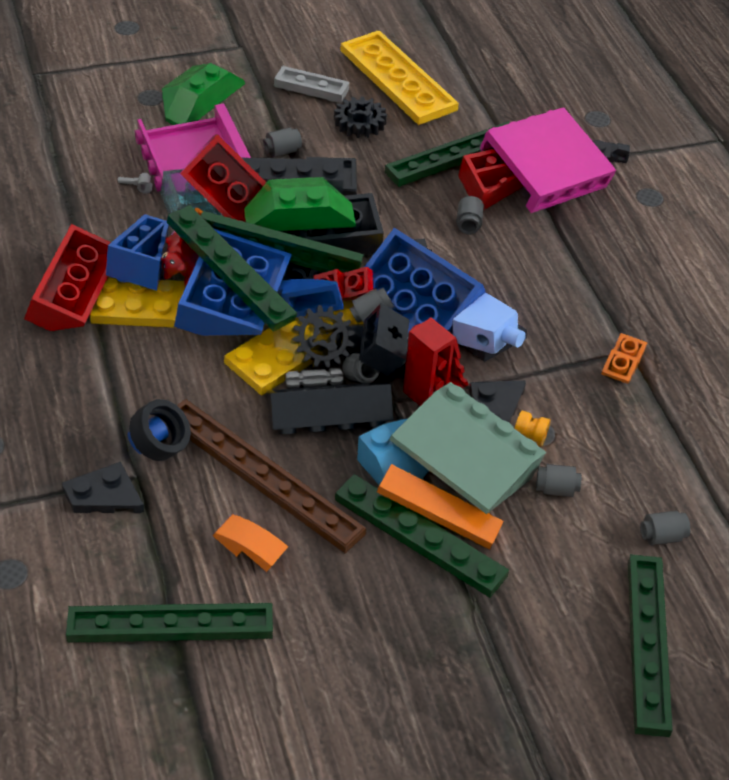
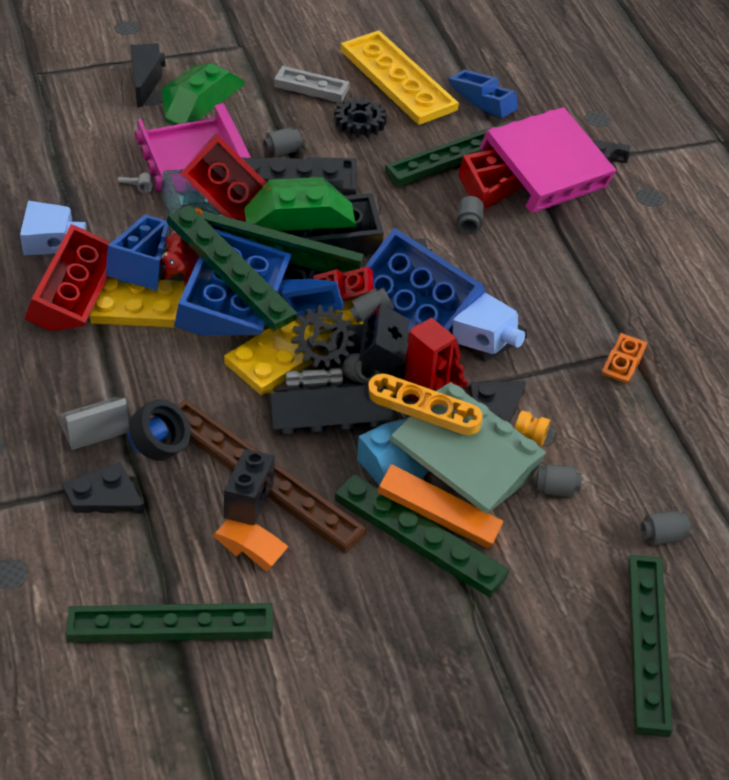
none -> light blue torso [20,201,87,255]
none -> light grey slope [57,397,129,450]
none -> black slope [130,43,166,107]
none -> black brick [224,449,275,525]
none -> light orange beam [368,374,482,436]
none -> blue slope [448,70,518,118]

